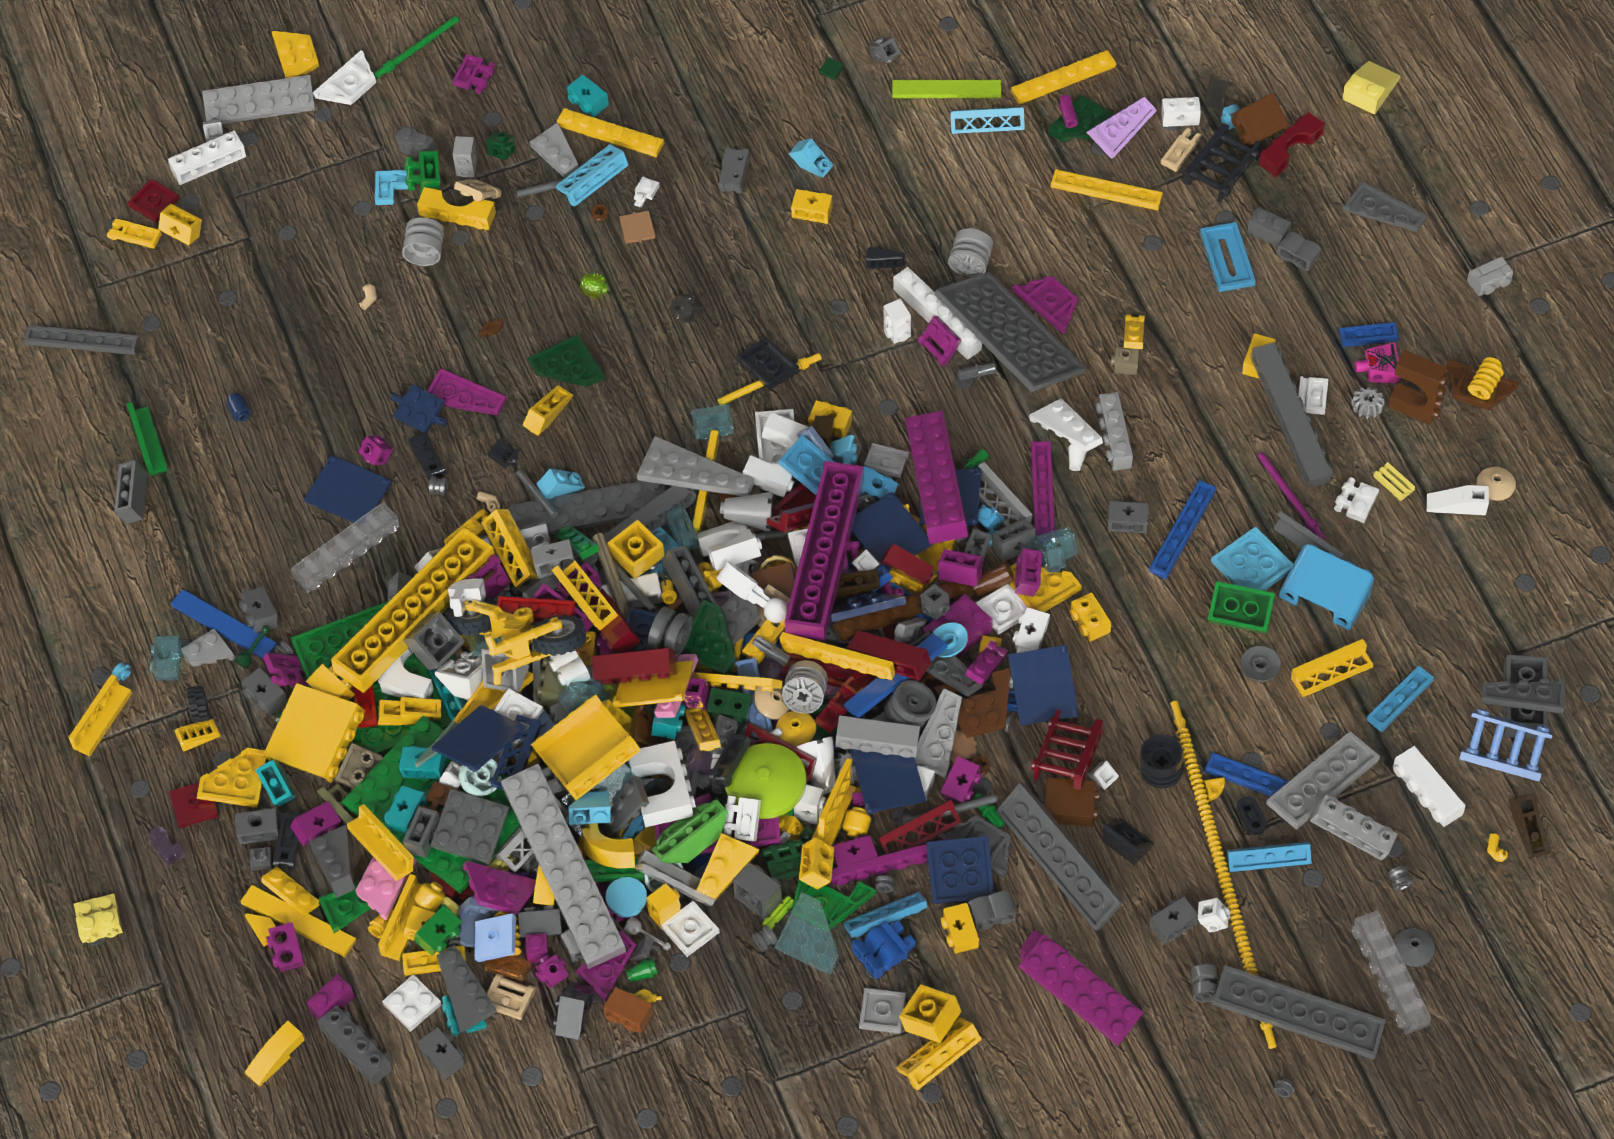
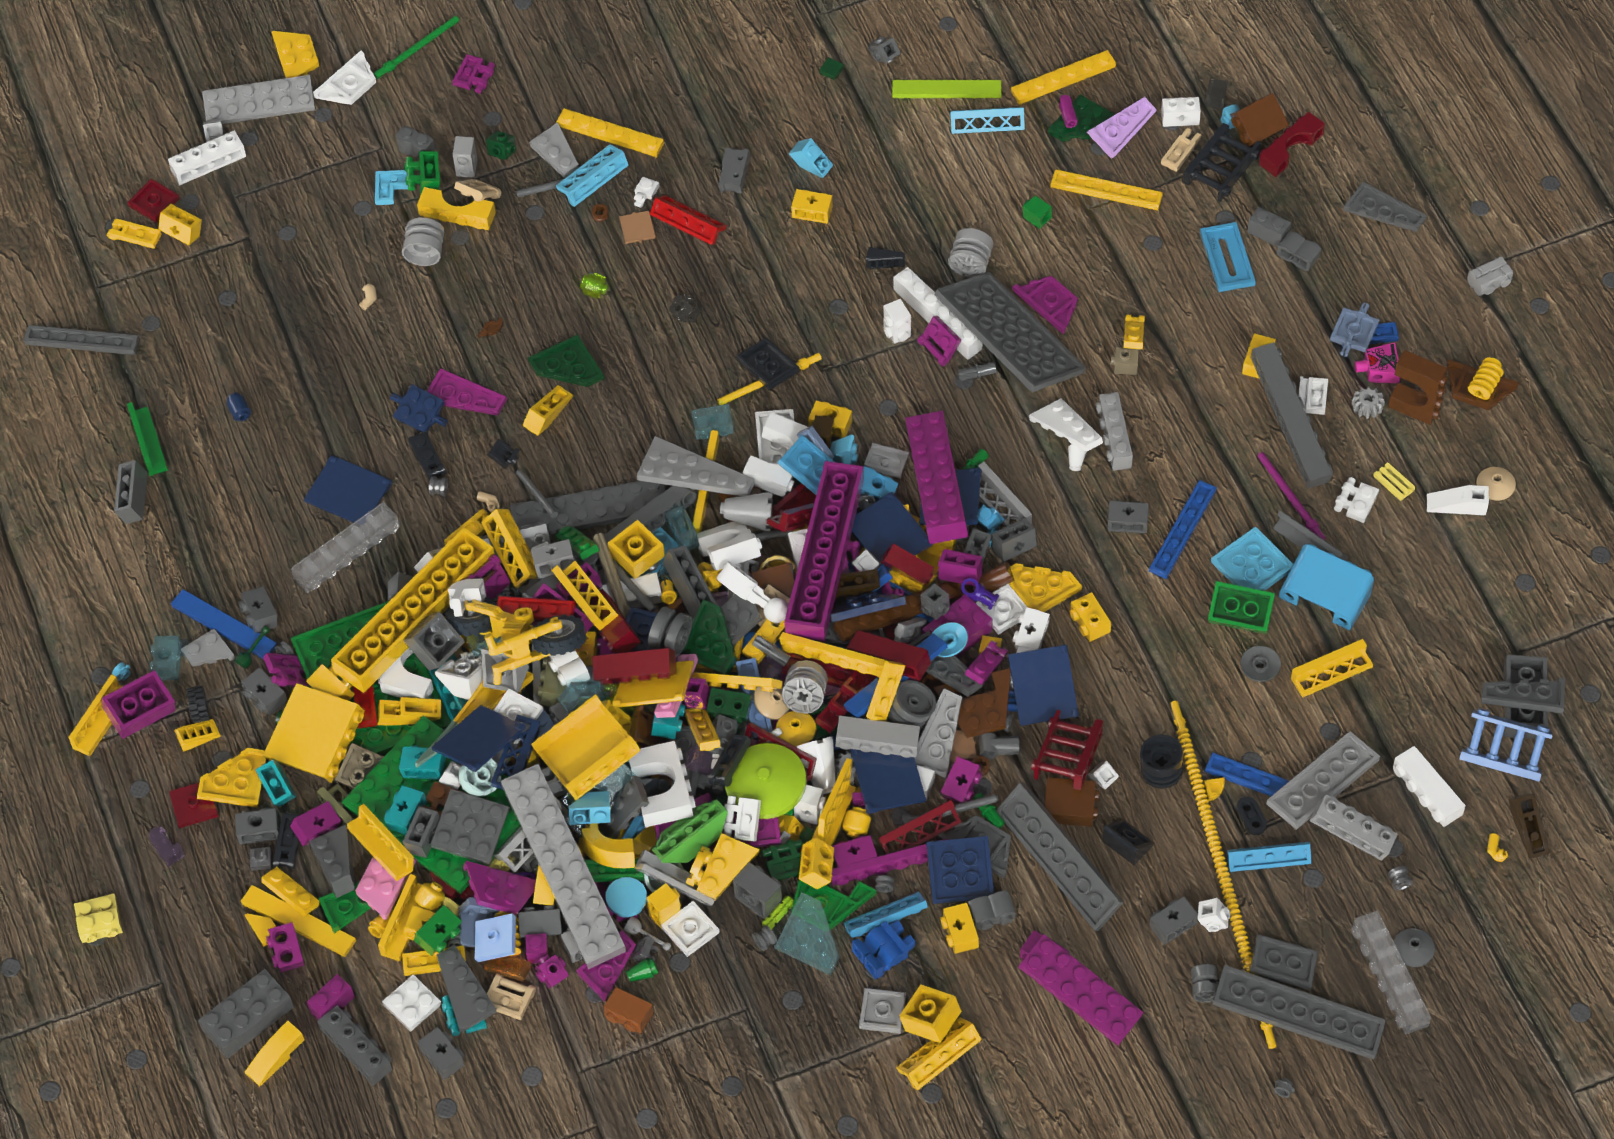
magenta brick [358,435,393,465] -> none
medium azure slope [537,469,585,499] -> none
brick [553,982,594,1040] -> none
teal brick [567,74,609,117] -> none
yellow piece [630,989,662,1003] -> none
magenta brick [1015,548,1042,597] -> none
magenta plate [1031,441,1055,544] -> none
clear light blue brick [1032,526,1079,573] -> none
light yellow slope [1343,61,1401,114] -> none
dark azure plate [1366,666,1434,732] -> none
none -> magenta brick [102,670,175,739]
none -> dark grey brick [198,969,294,1059]
none -> red fence [649,195,727,245]
none -> yellow plate [686,845,712,887]
none -> yellow plate [866,660,905,722]
none -> dark purple connector [960,578,999,610]
none -> dark grey piece [979,733,1019,759]
none -> green brick [1023,196,1052,229]
none -> dark grey tile [1249,934,1318,991]
none -> sand blue plate [1330,302,1379,357]

